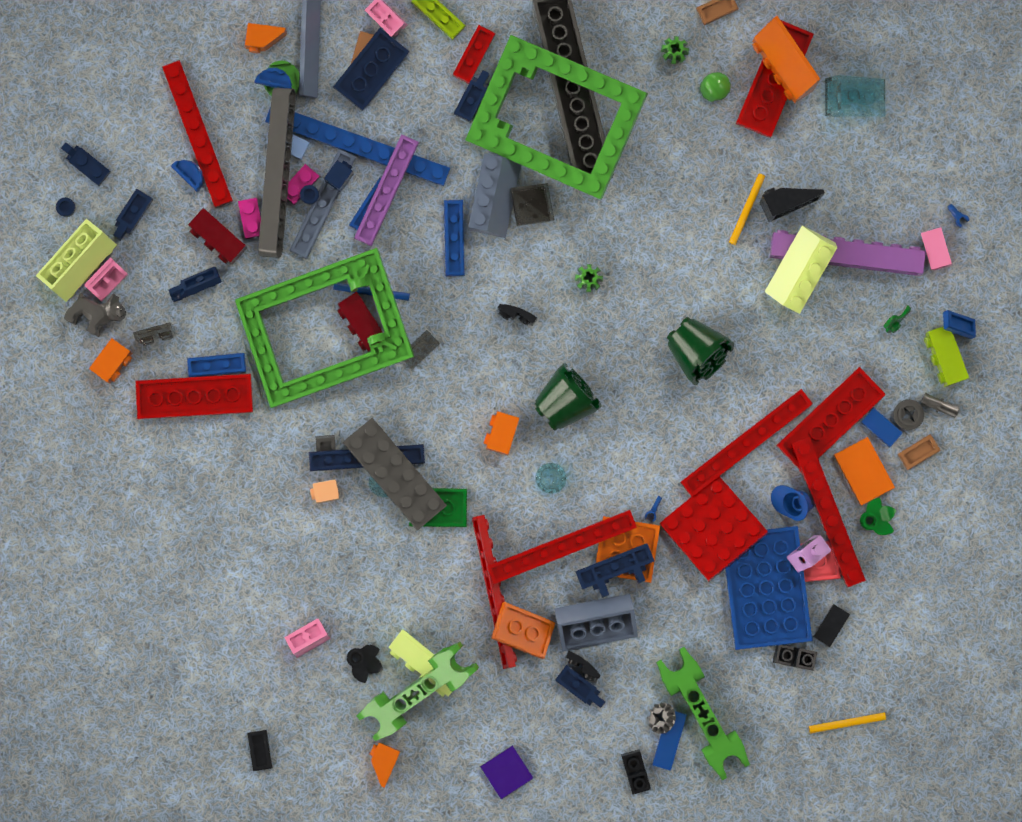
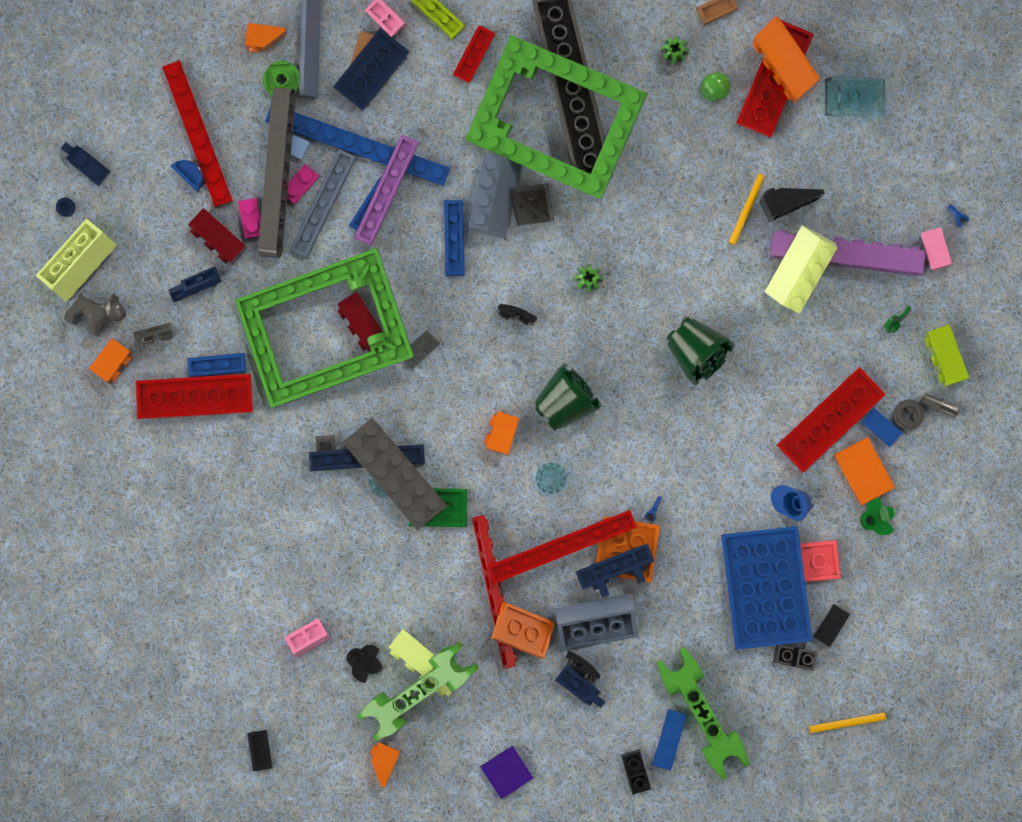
bright pink hinge [84,257,128,302] -> none
dark blue hinge [113,189,153,241] -> none
blue plate [254,68,292,88] -> none
dark blue tile [300,185,319,205] -> none
light nougat brick [310,480,340,504] -> none
dark blue brick [324,160,354,192] -> none
blue bar [333,283,410,301] -> none
dark blue hinge [454,70,490,123] -> none
dark grey gear [647,702,676,734] -> none
red plate [659,476,768,582] -> none
red plate [680,389,813,497] -> none
lavender torso [787,535,832,572] -> none
red plate [791,437,866,588] -> none
medium nougat tile [897,434,940,470] -> none
blue tile [943,310,976,339] -> none

